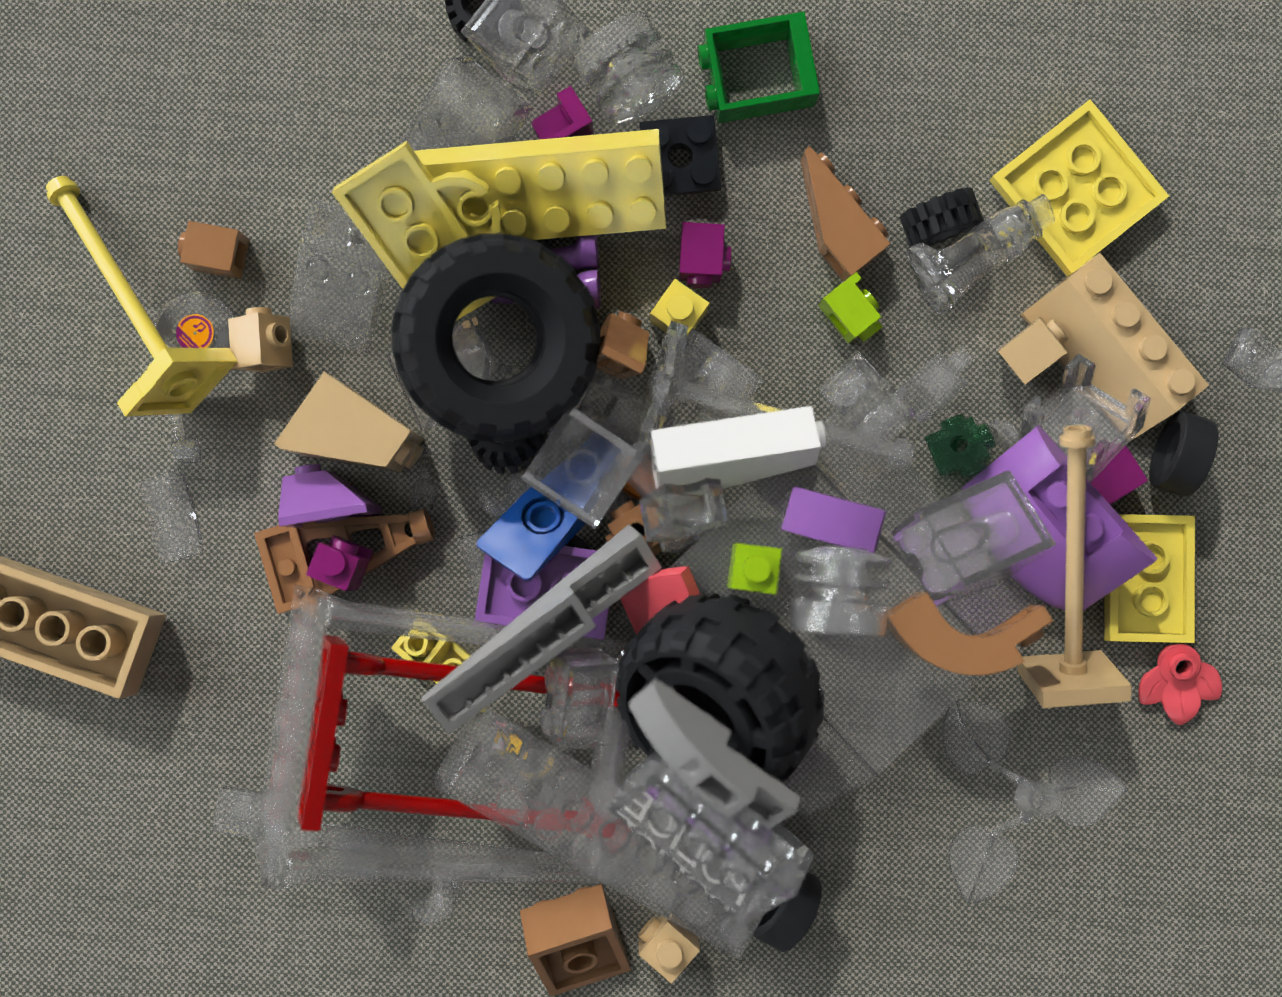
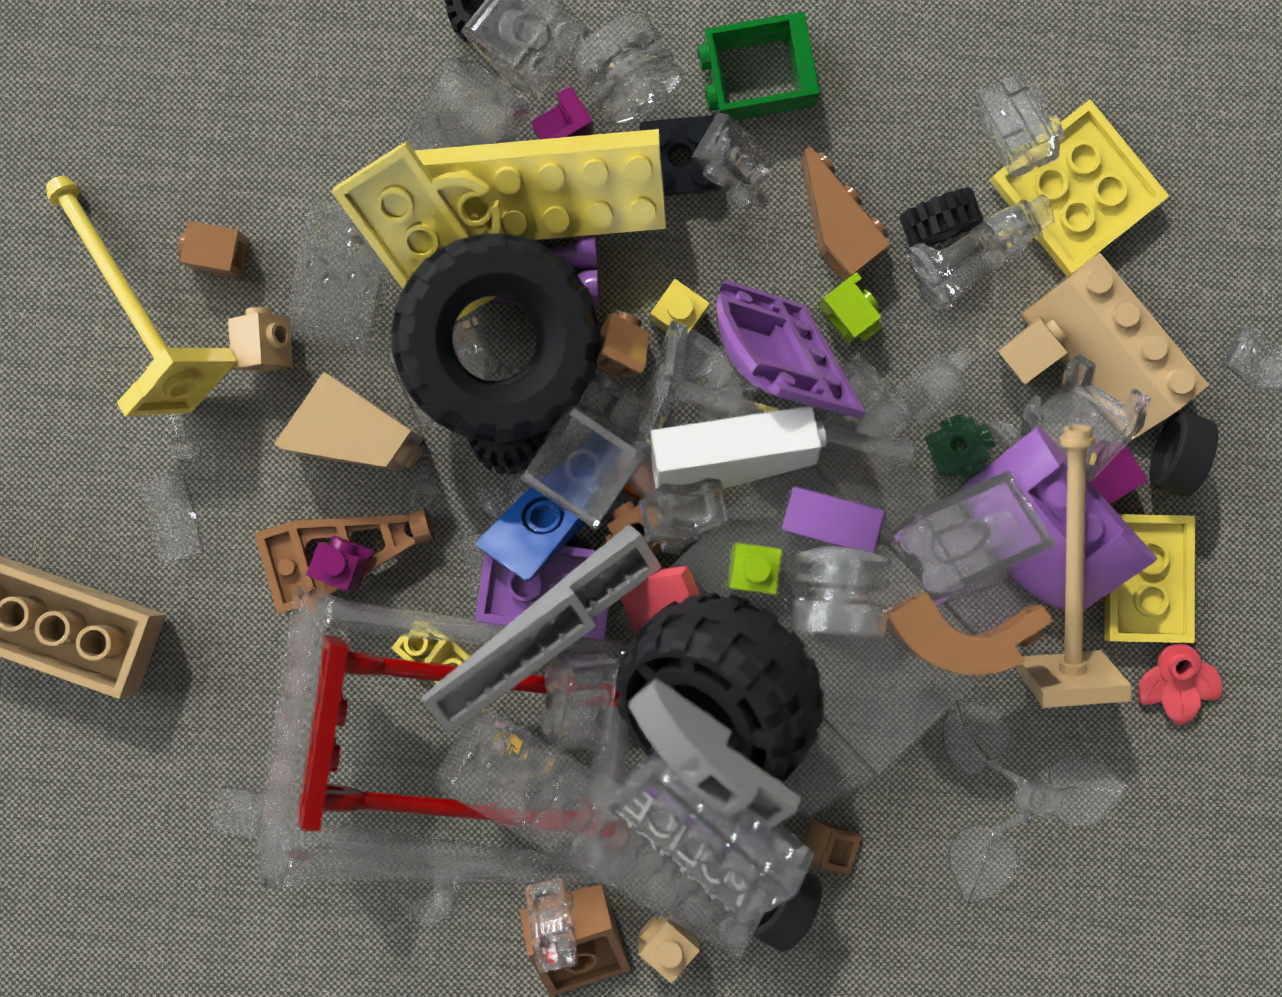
tile [155,291,236,348] -> none
medium lavender slope [278,464,383,528] -> none
magenta brick [678,222,731,289] -> none
none -> clear leg [524,878,578,973]
none -> clear bracket [692,112,774,209]
none -> medium lavender slope [716,279,866,419]
none -> medium nougat slope [800,819,862,876]
none -> clear brick [975,73,1064,178]

